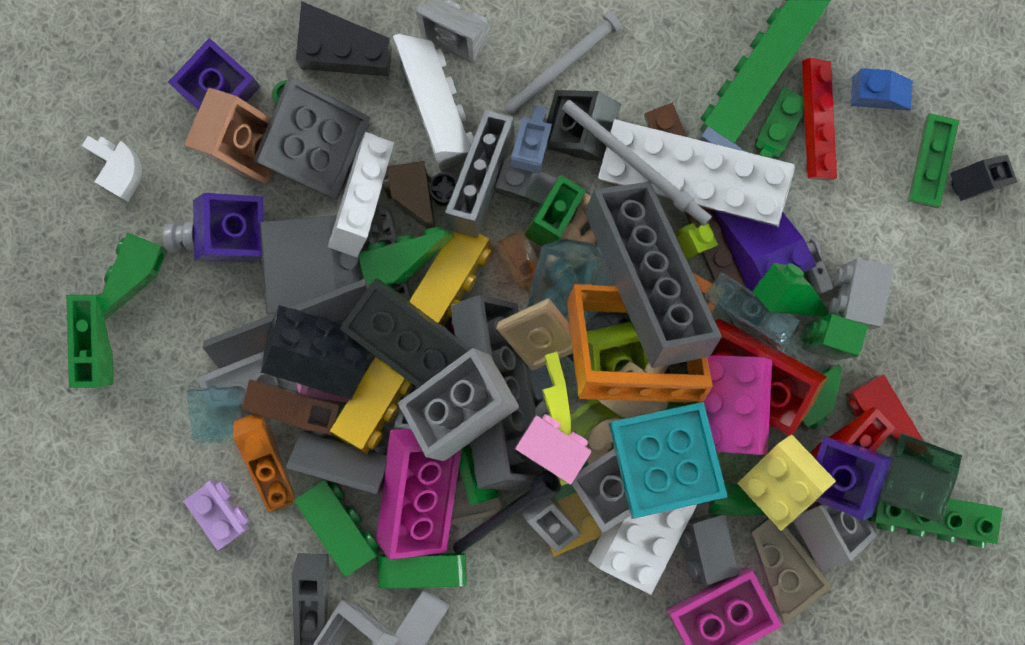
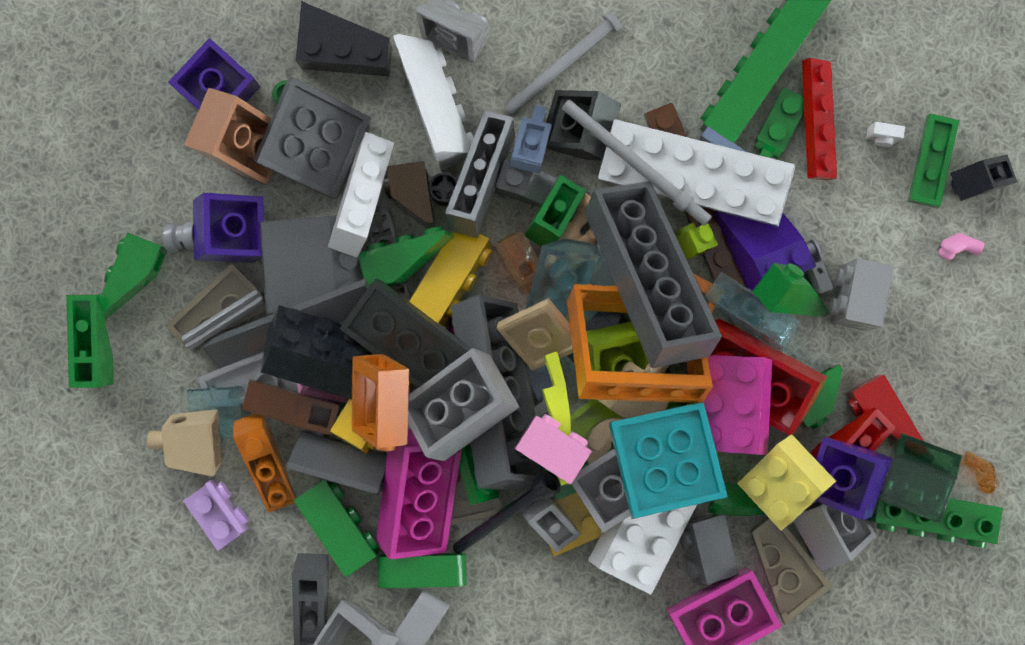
white brick [82,136,142,202] -> none
green brick [800,314,869,360] -> none
blue slope [851,68,913,111] -> none
none -> tan torso [147,410,223,476]
none -> dark tan wing [165,263,266,348]
none -> light grey axle [182,290,265,350]
none -> orange window [352,354,409,451]
none -> white plate [866,122,905,147]
none -> bright pink arm [938,233,985,260]
none -> clear orange arm [961,451,998,494]

